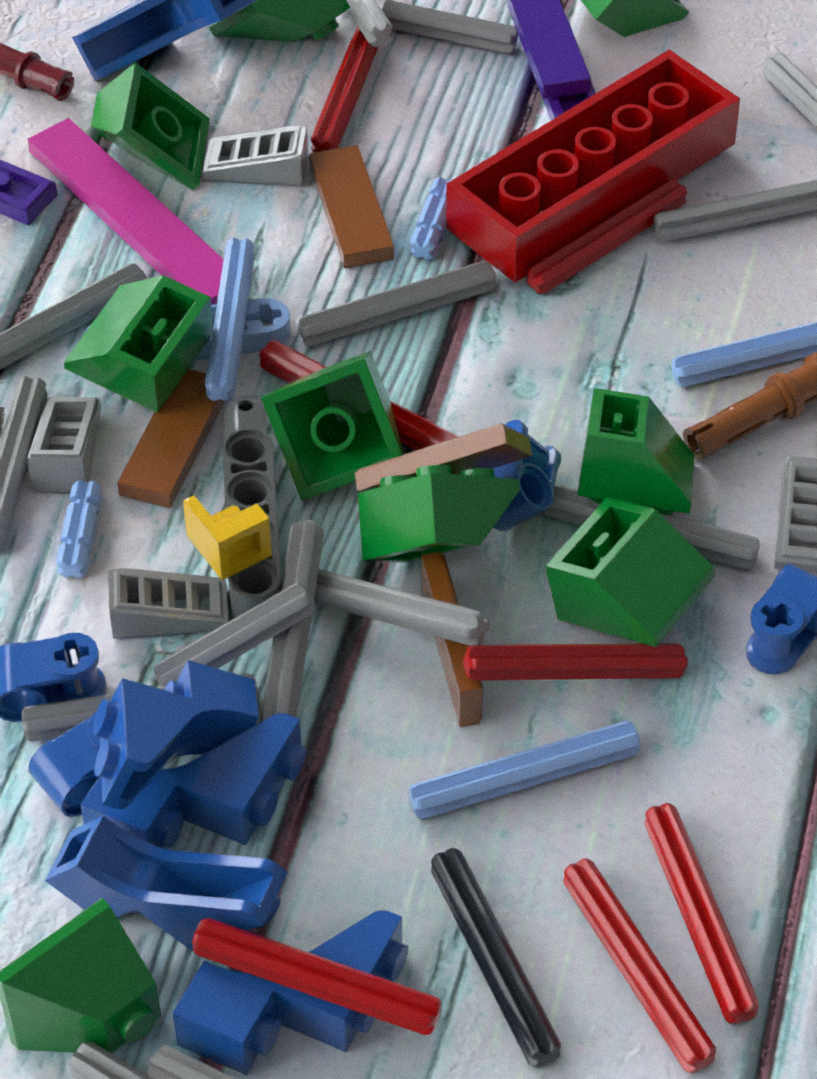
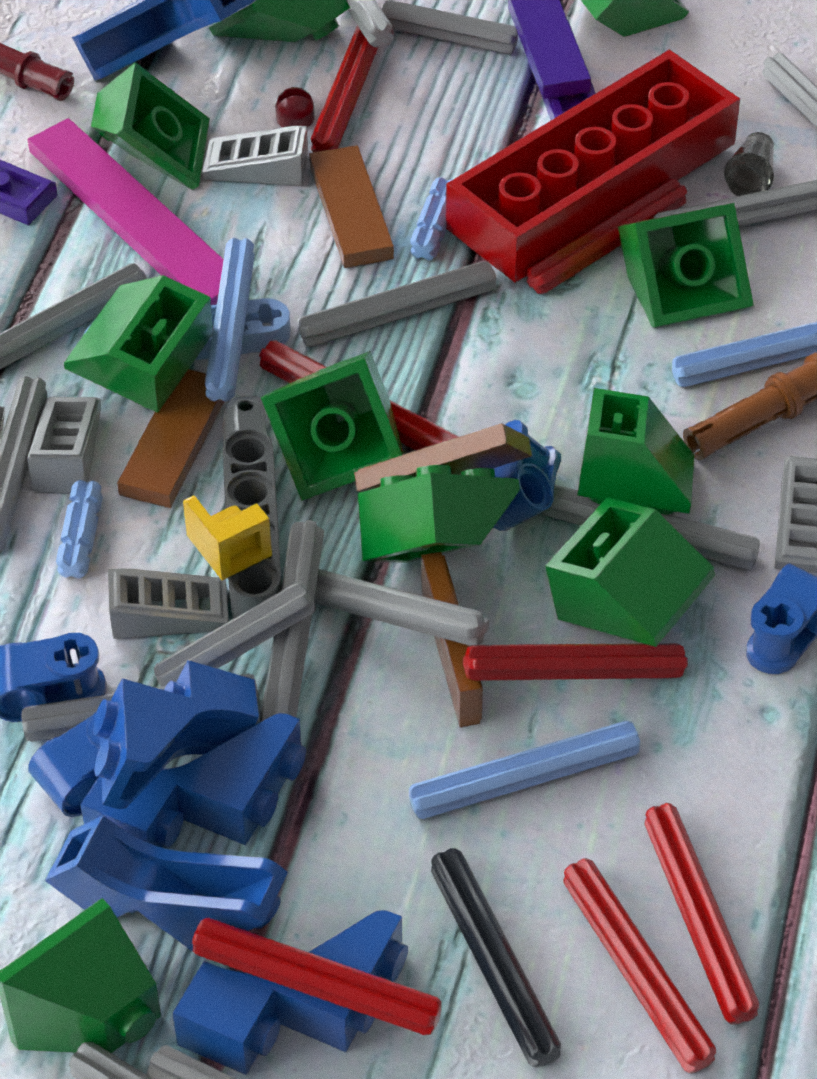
none -> dark red hinge [275,87,315,127]
none -> green slope [618,203,754,327]
none -> clear smoke cone [724,132,774,196]

